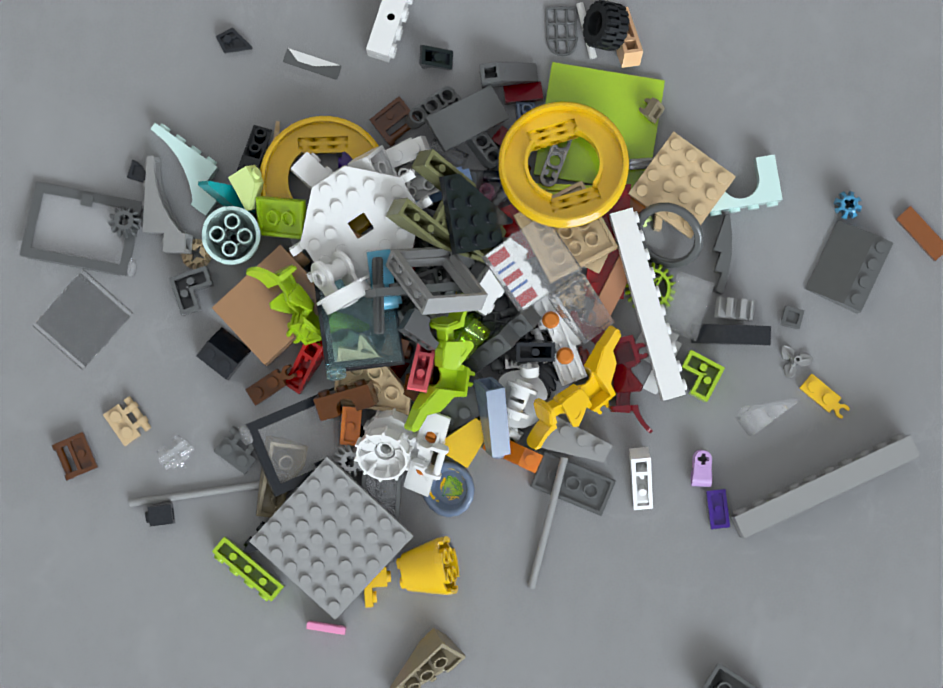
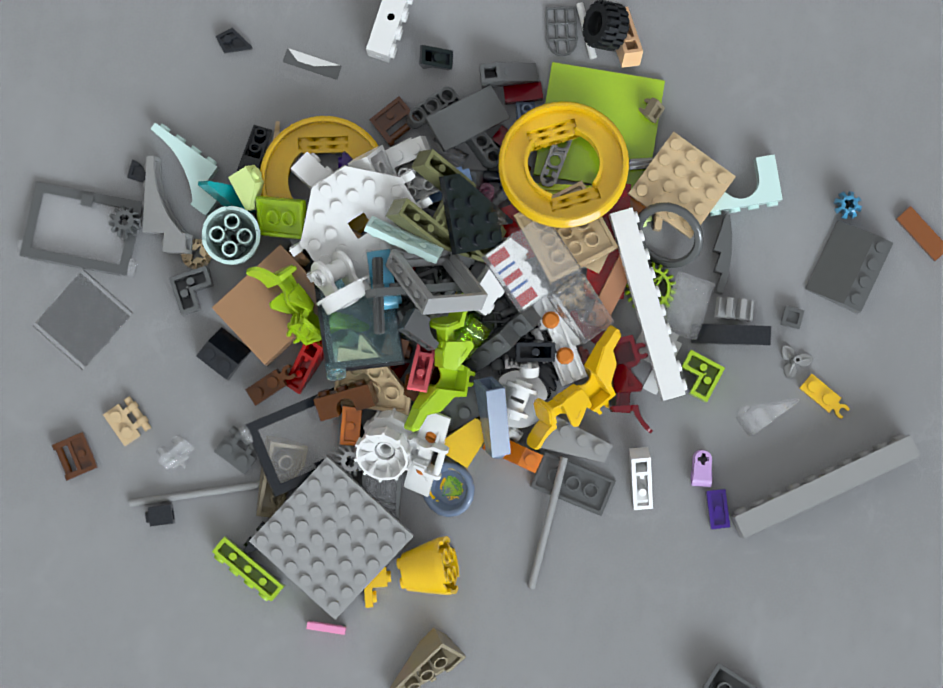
none -> light aqua plate [364,216,444,264]

